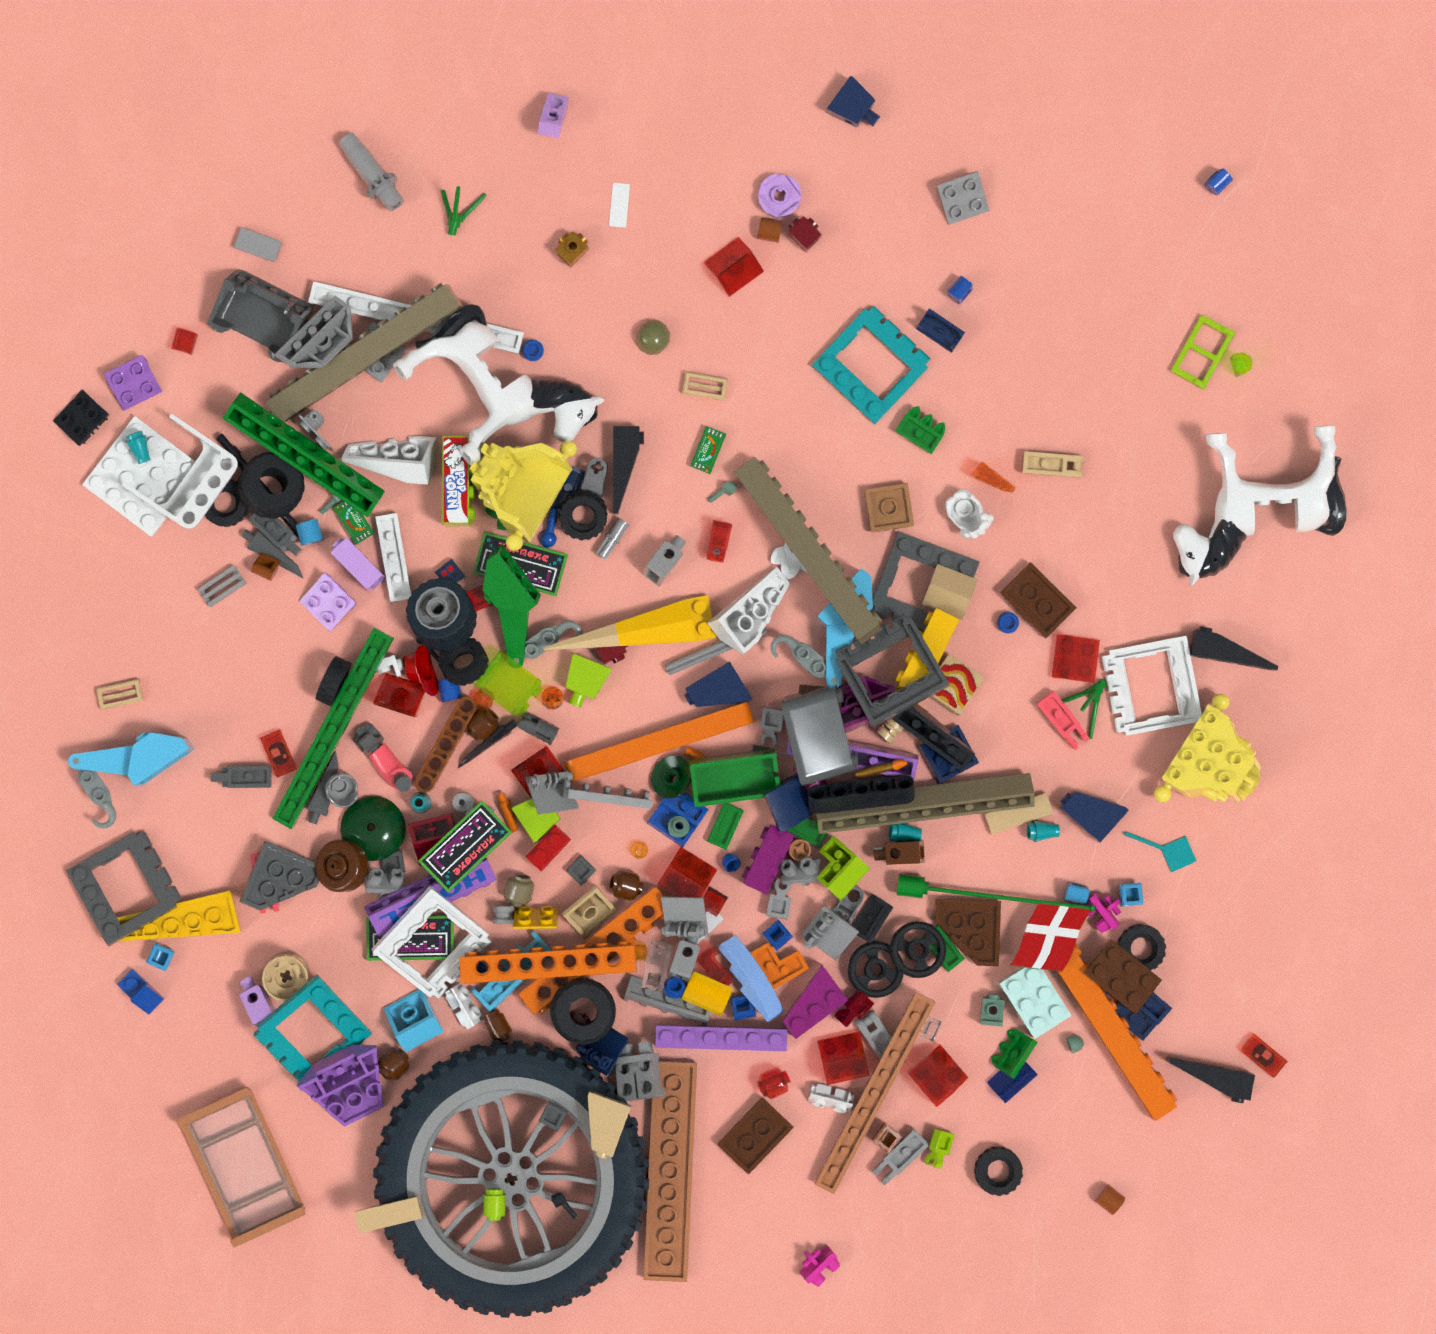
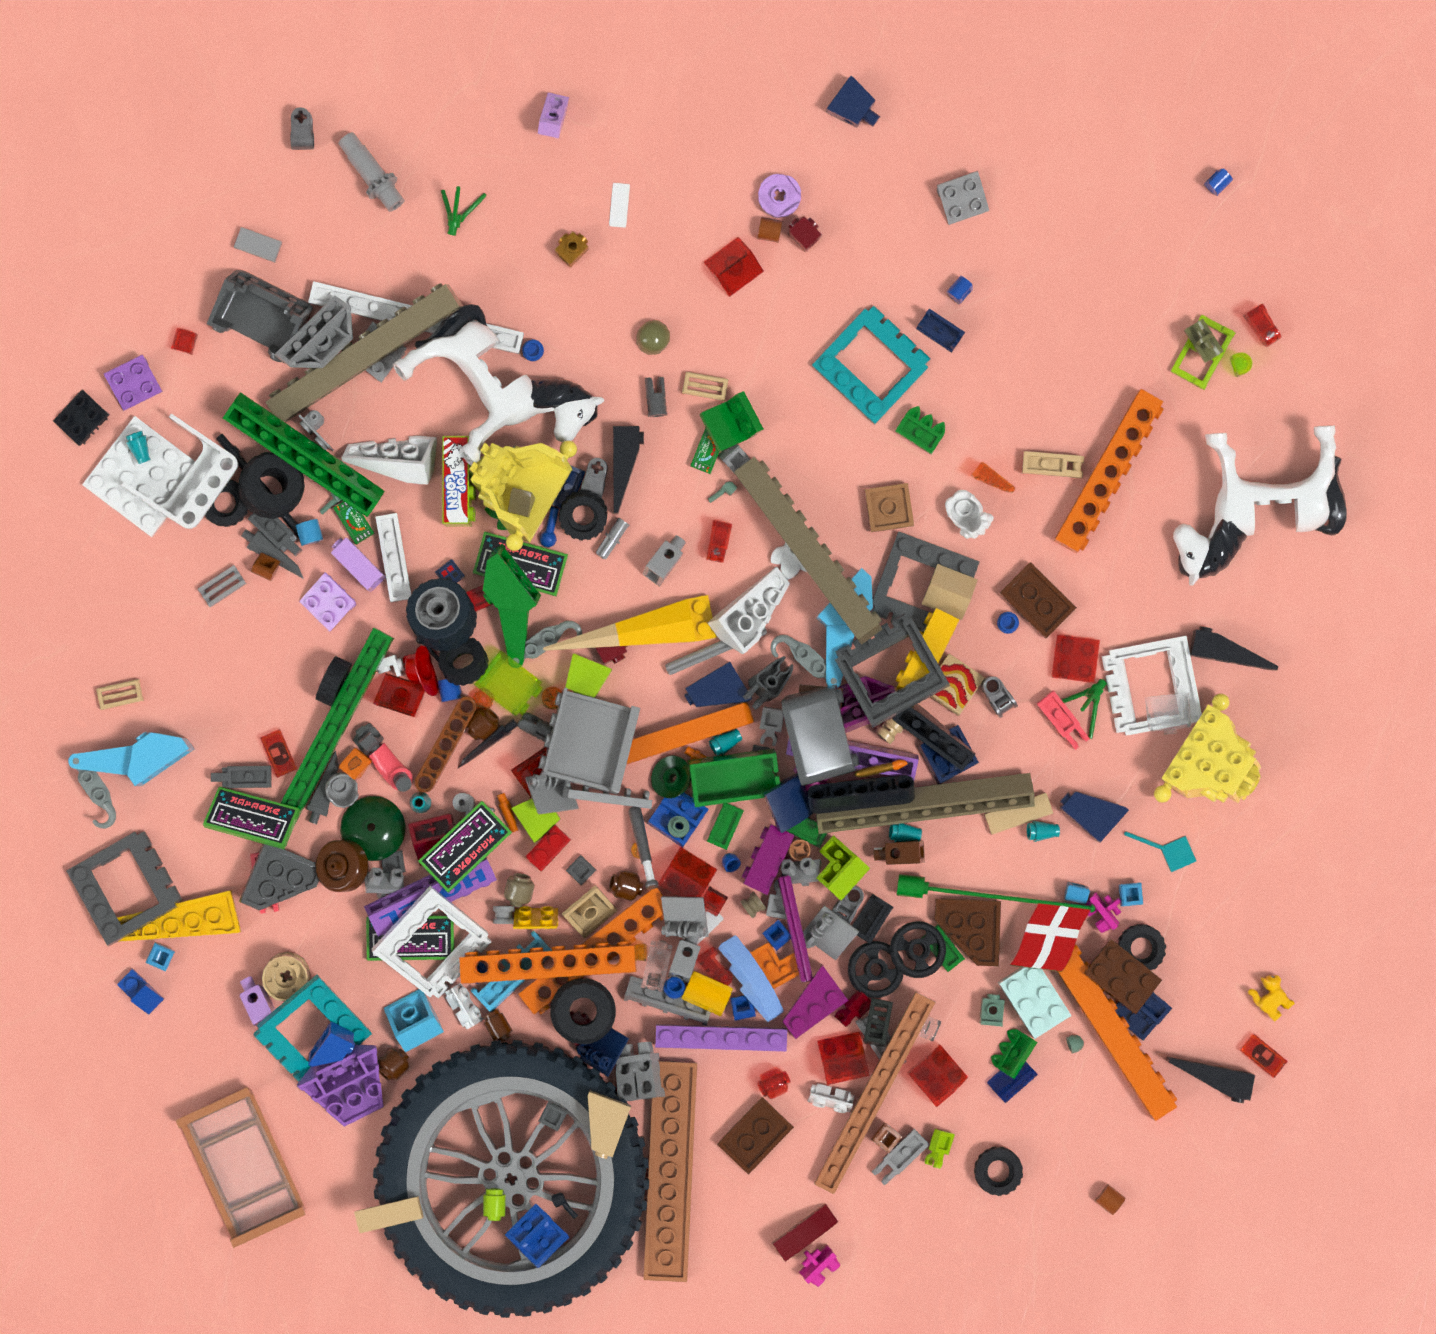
none -> tile [203,787,300,850]
none -> flat silver piece [290,107,314,150]
none -> blue slope [308,1021,355,1067]
none -> orange slope [339,748,372,780]
none -> blue slope [505,1204,569,1268]
none -> dark tan slope [508,488,535,518]
none -> light grey panel [539,688,640,795]
none -> flat silver piece [628,807,659,890]
none -> dark grey hinge [645,377,667,417]
none -> green bracket [700,391,764,452]
none -> teal cone [709,729,743,756]
none -> light grey slope [718,444,751,475]
none -> dark tan wheel [740,891,767,919]
none -> dark grey hinge [743,656,794,710]
none -> dark red slope [772,1204,838,1262]
none -> magenta axle [778,875,813,982]
none -> pearl dark grey slope [863,998,893,1047]
none -> flat silver piece [981,676,1018,718]
none -> orange brick [1053,389,1164,553]
none -> clear torso [1144,693,1192,735]
none -> olive hips [1184,319,1224,363]
none -> clear red leg [1243,303,1282,347]
none -> yellow animal [1248,975,1295,1022]

